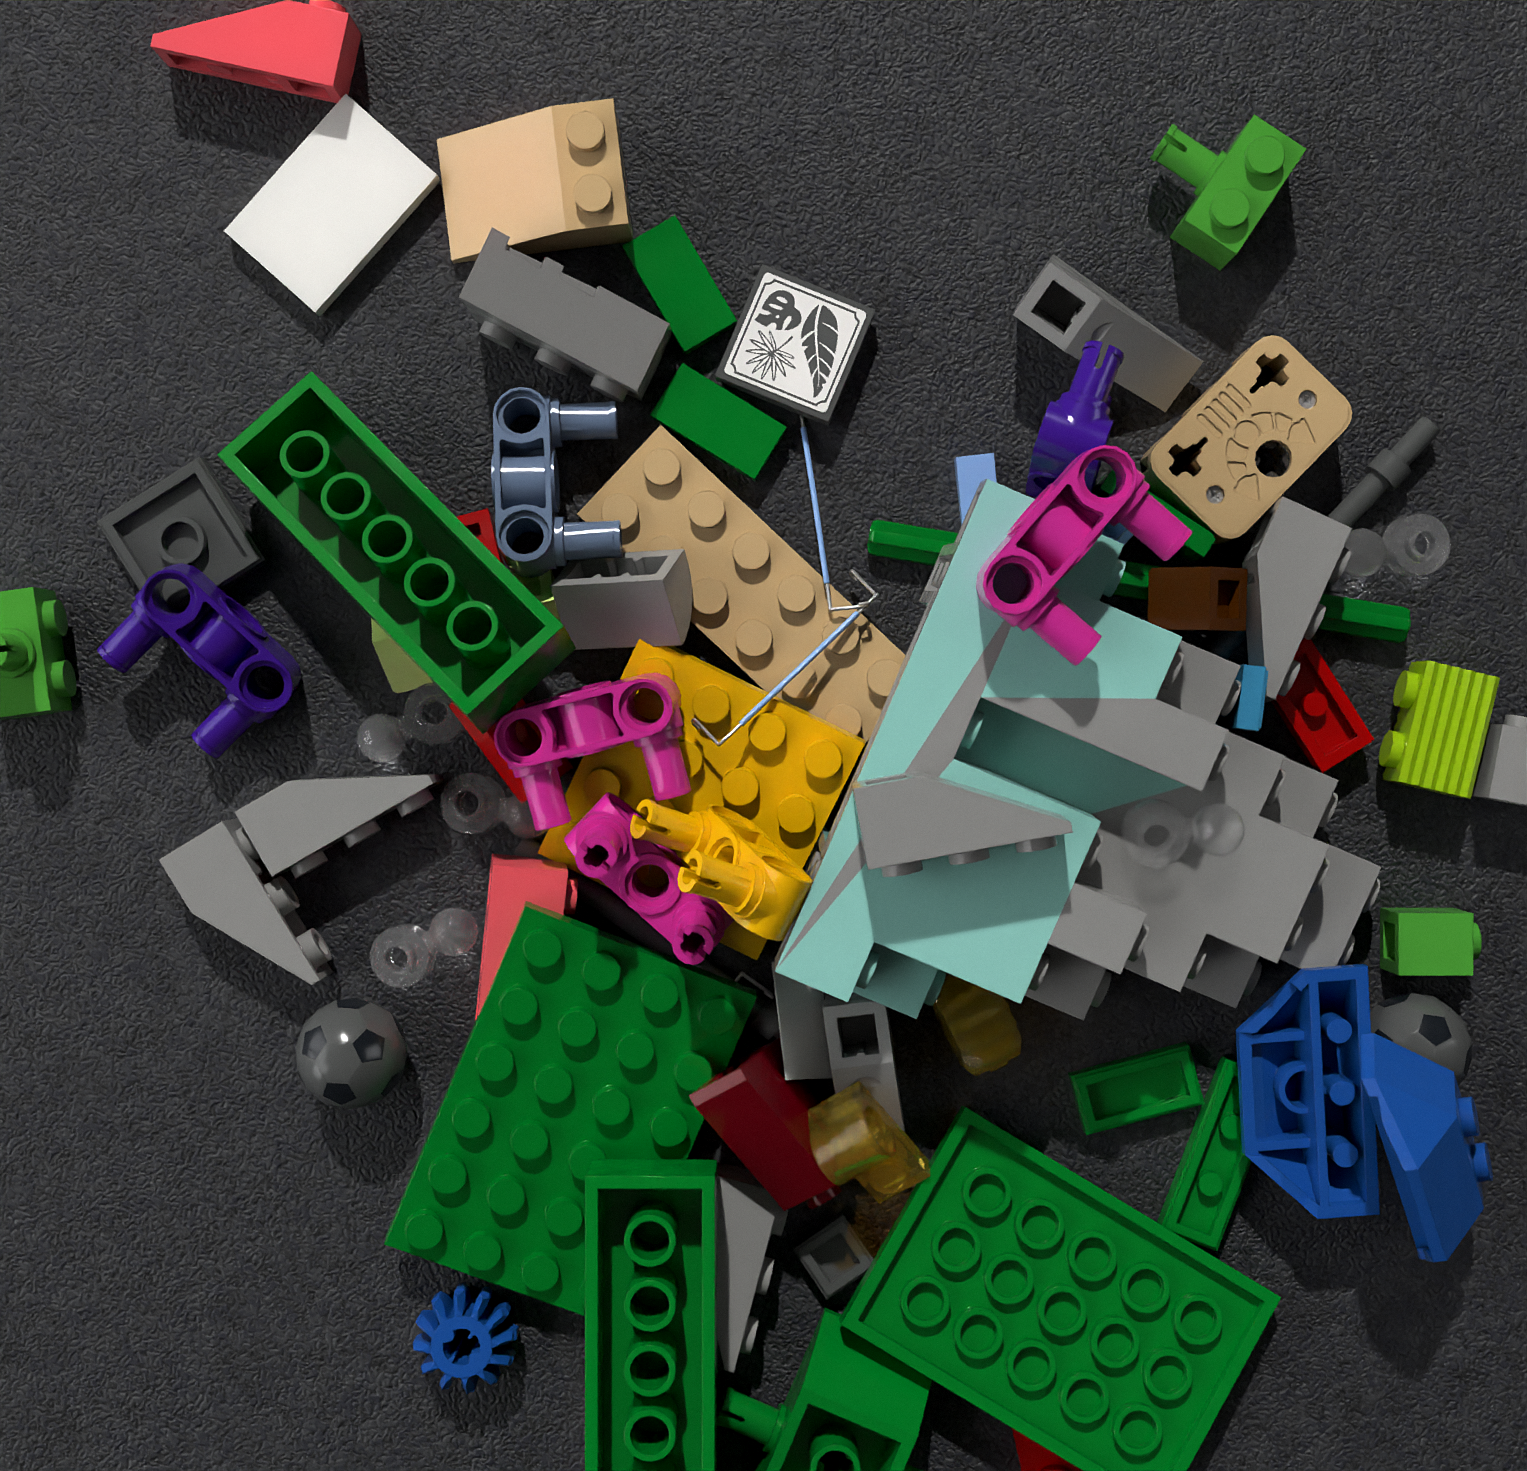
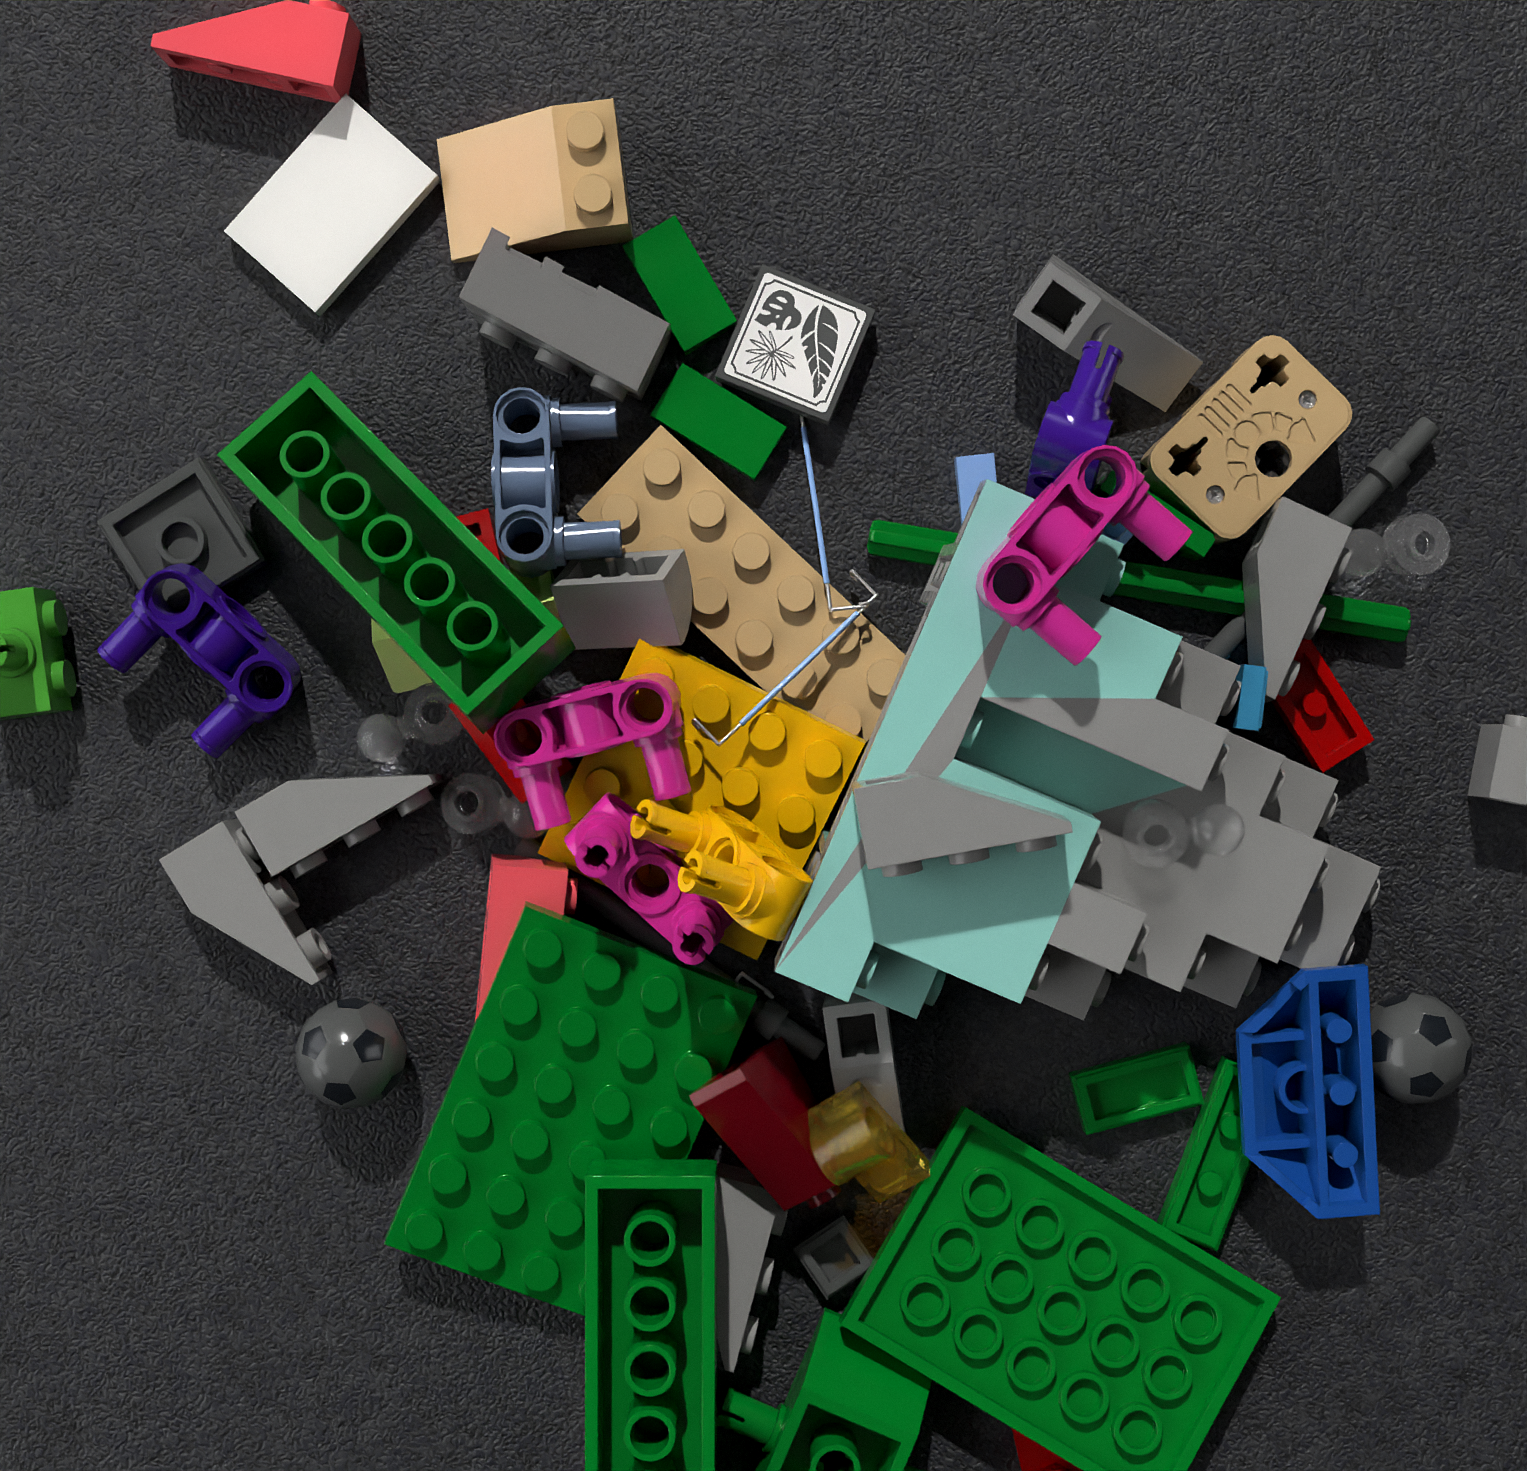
clear plate [370,907,478,988] -> none
blue gear [413,1282,519,1394] -> none
white sticker [772,962,832,1080] -> none
clear yellow gear [932,974,1022,1076] -> none
reddish brown panel [1148,566,1248,631] -> none
bright green brick [1149,114,1306,271] -> none
blue wedge [1361,1033,1493,1262] -> none
lime brick [1379,660,1500,799] -> none
bright green brick [1380,908,1482,976] -> none

